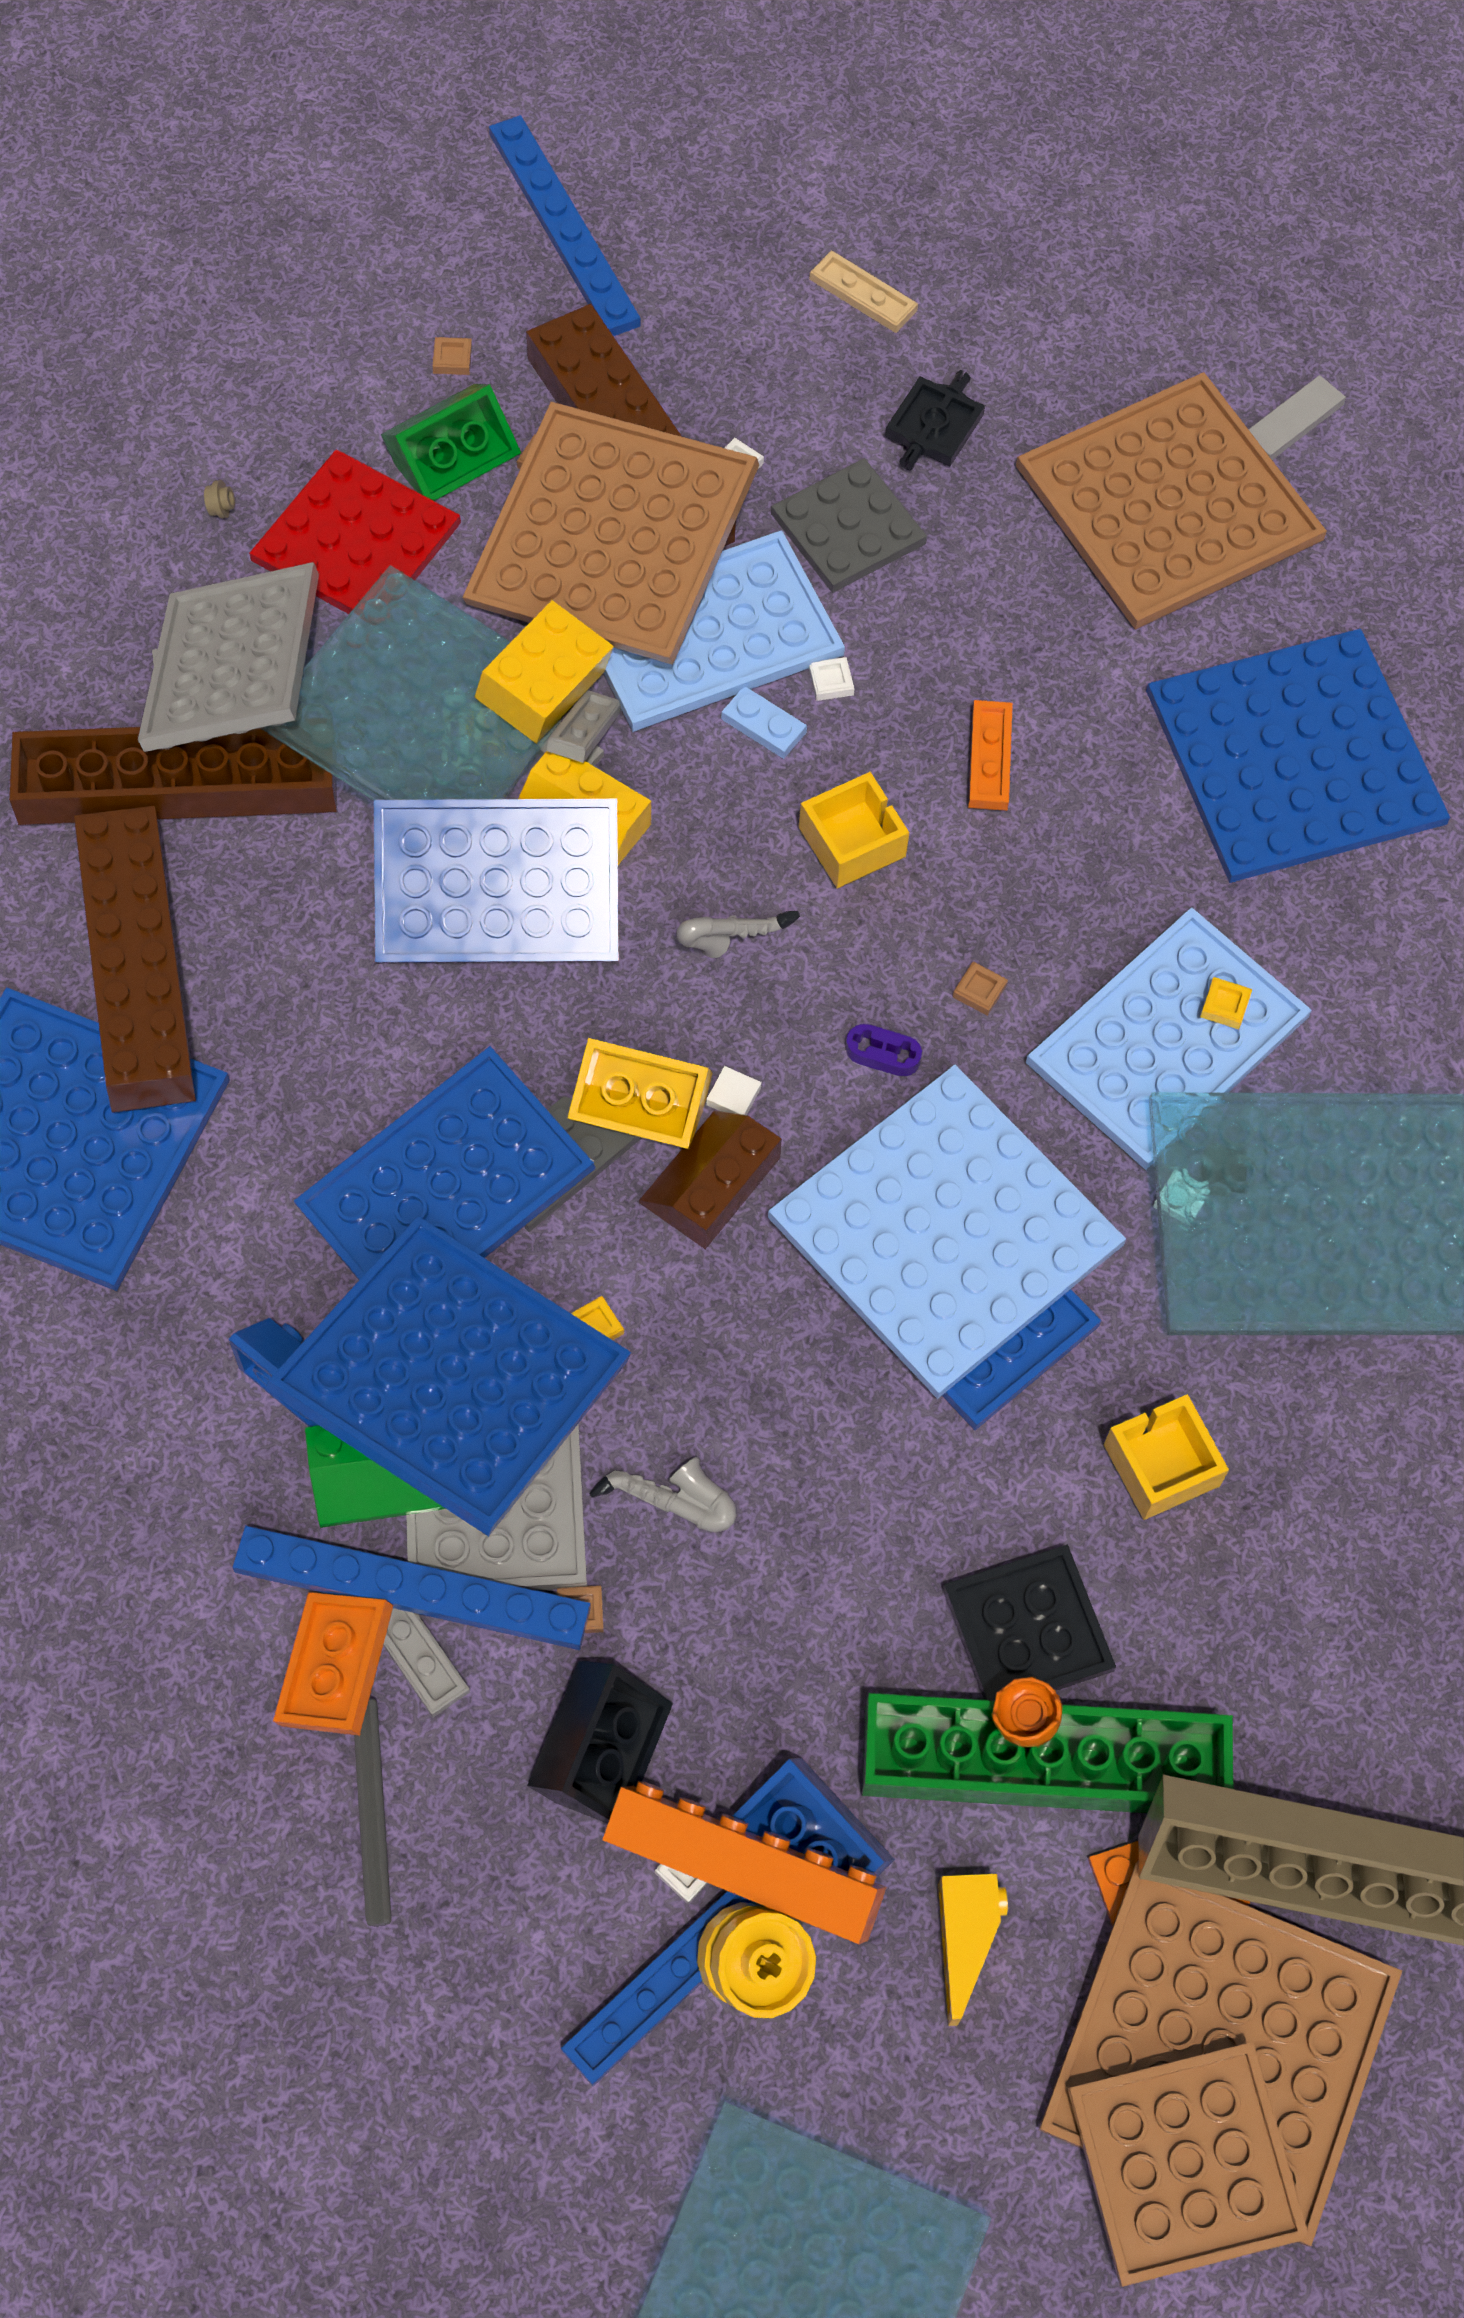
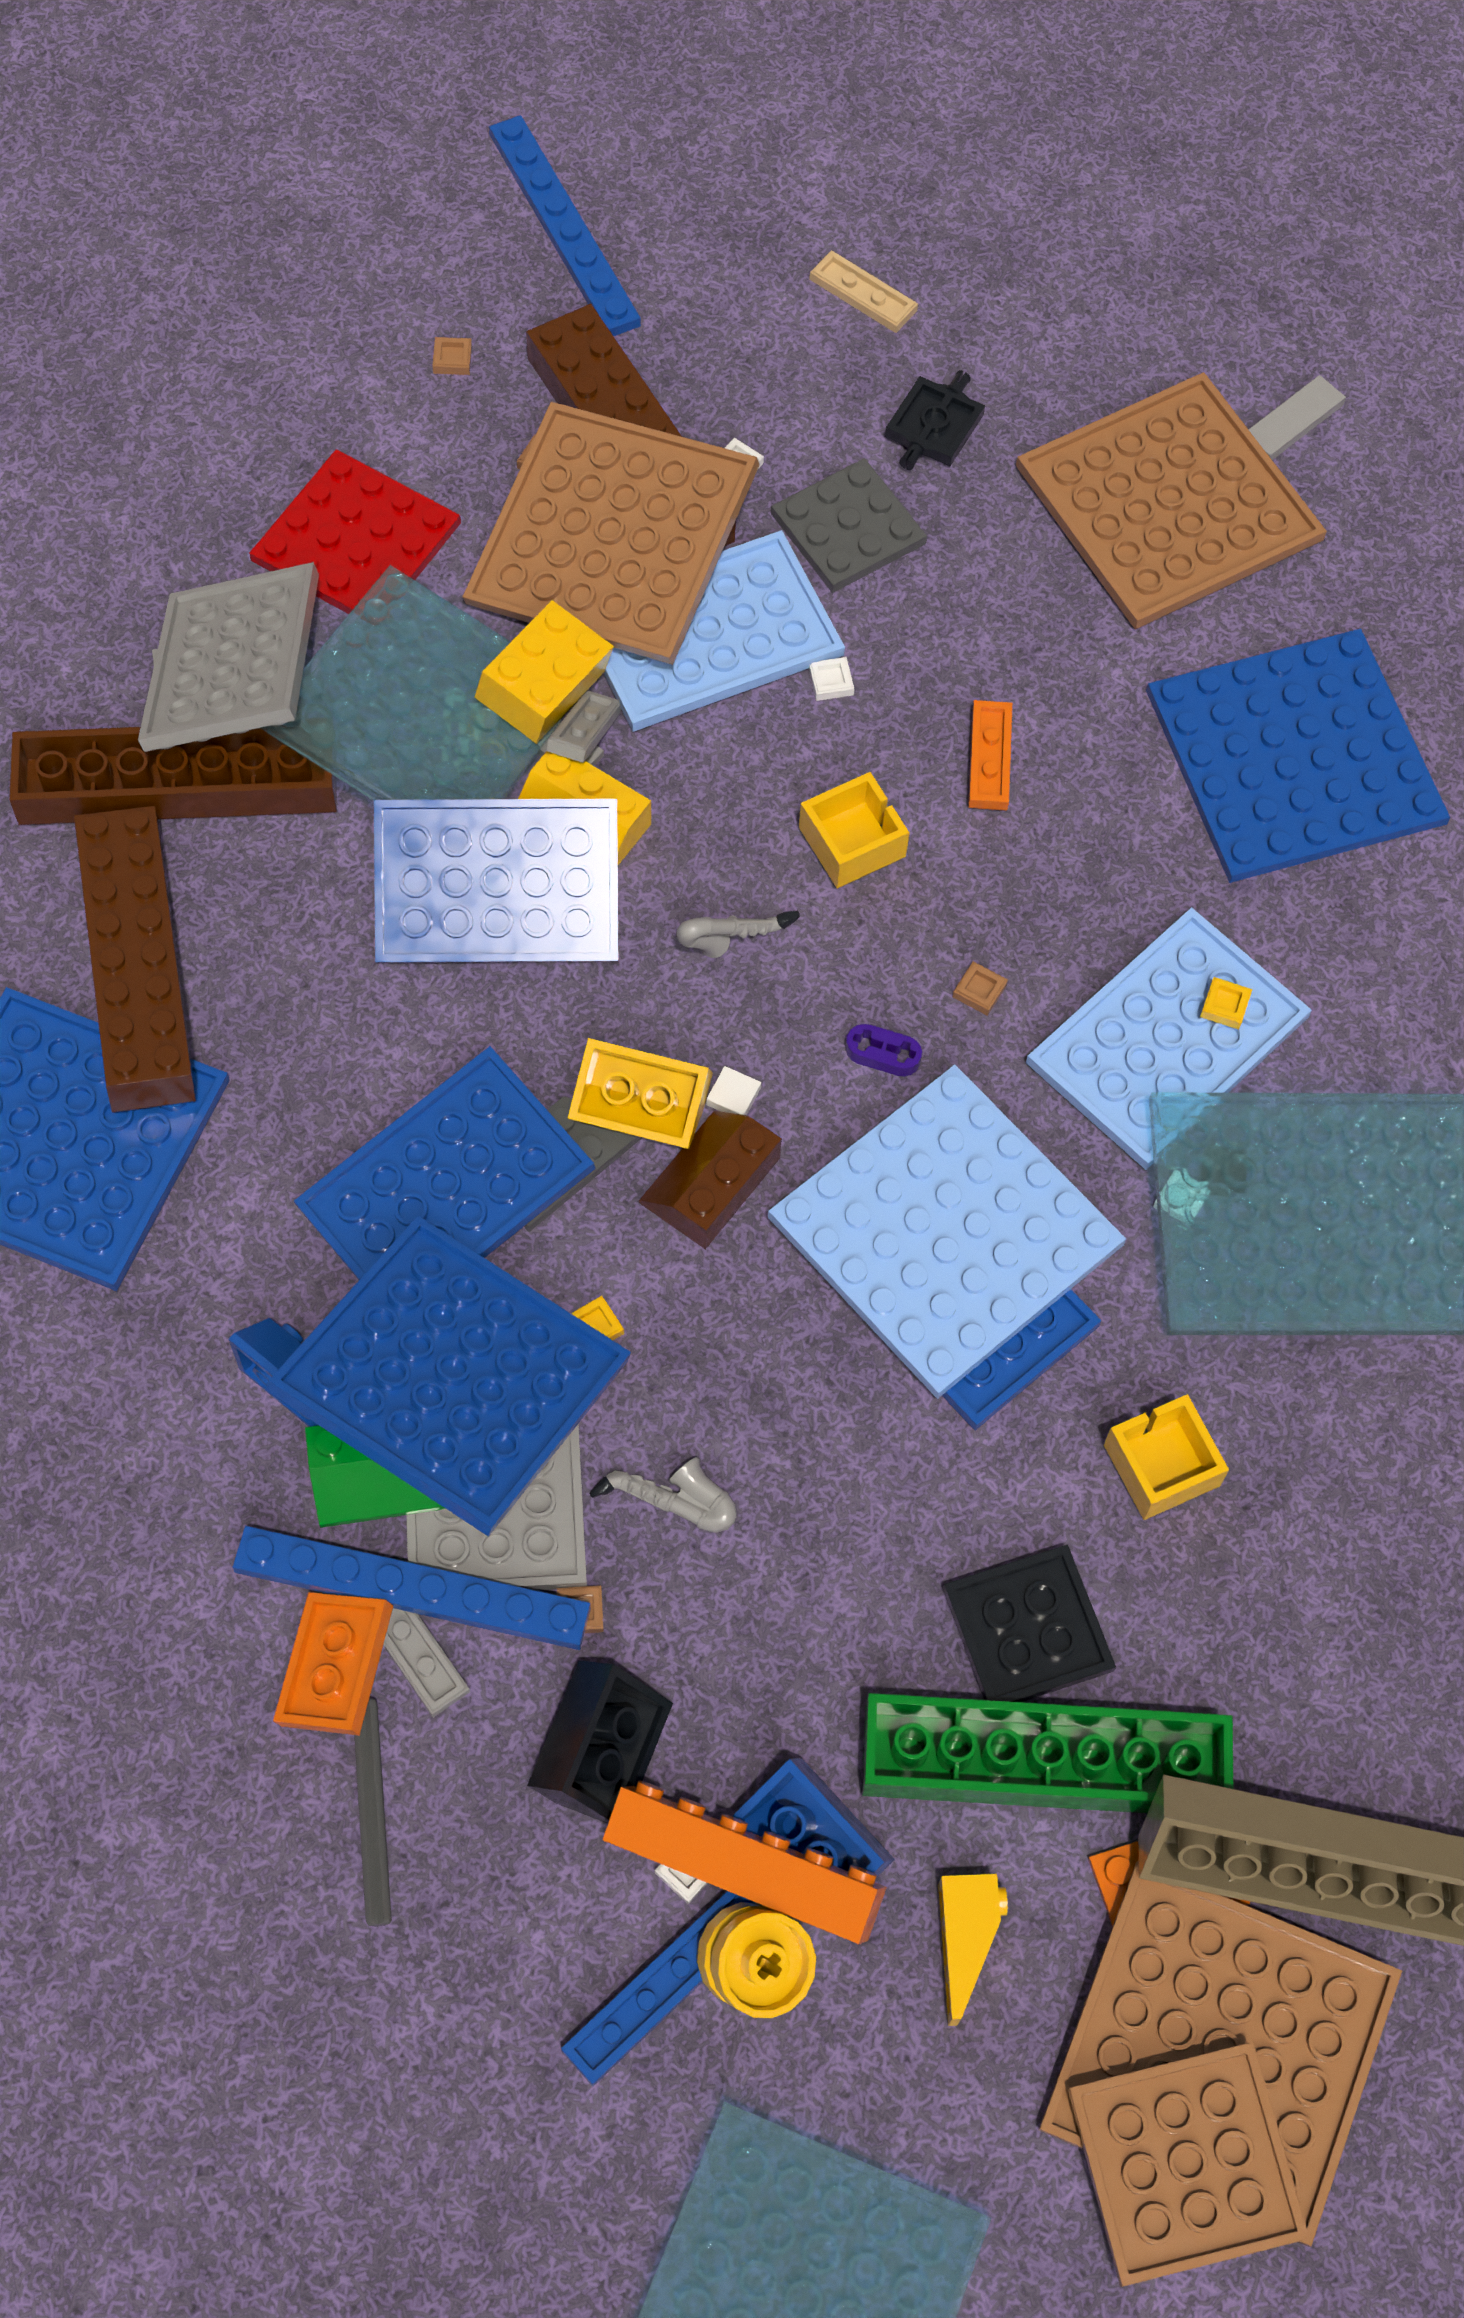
dark tan plate [204,480,235,519] -> none
green slope [381,384,521,501] -> none
light blue plate [721,687,807,759] -> none
orange hair [991,1677,1063,1747] -> none

